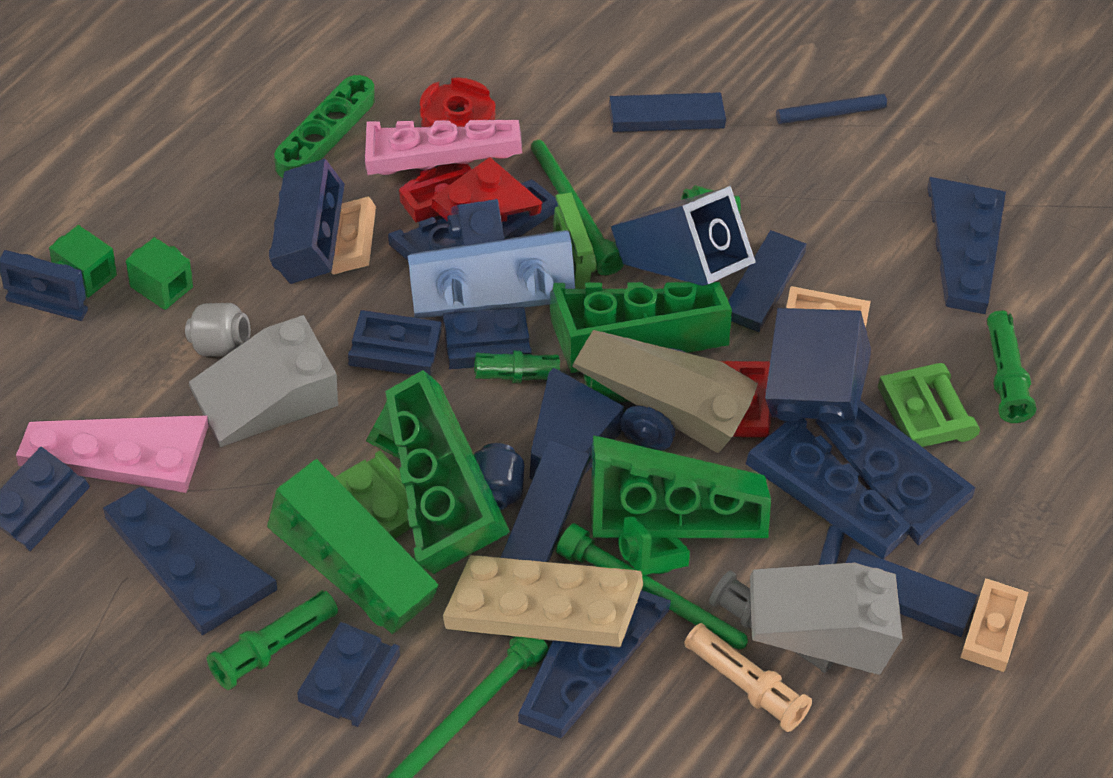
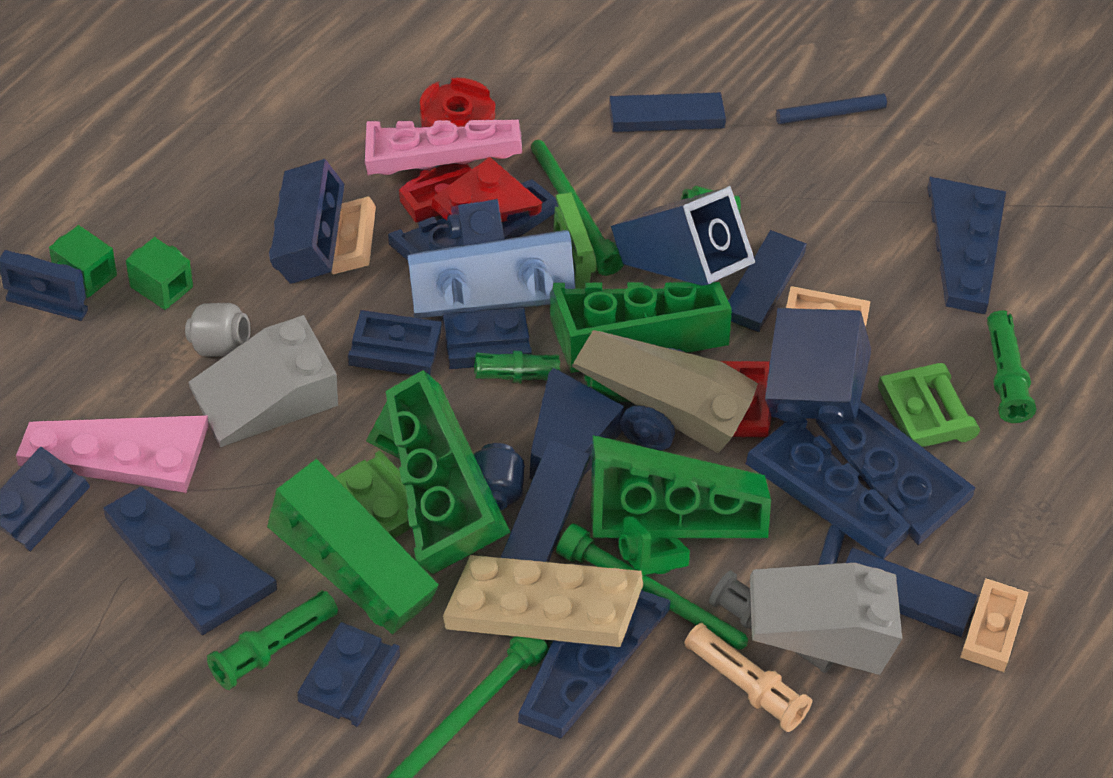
green beam [274,75,375,178] -> none

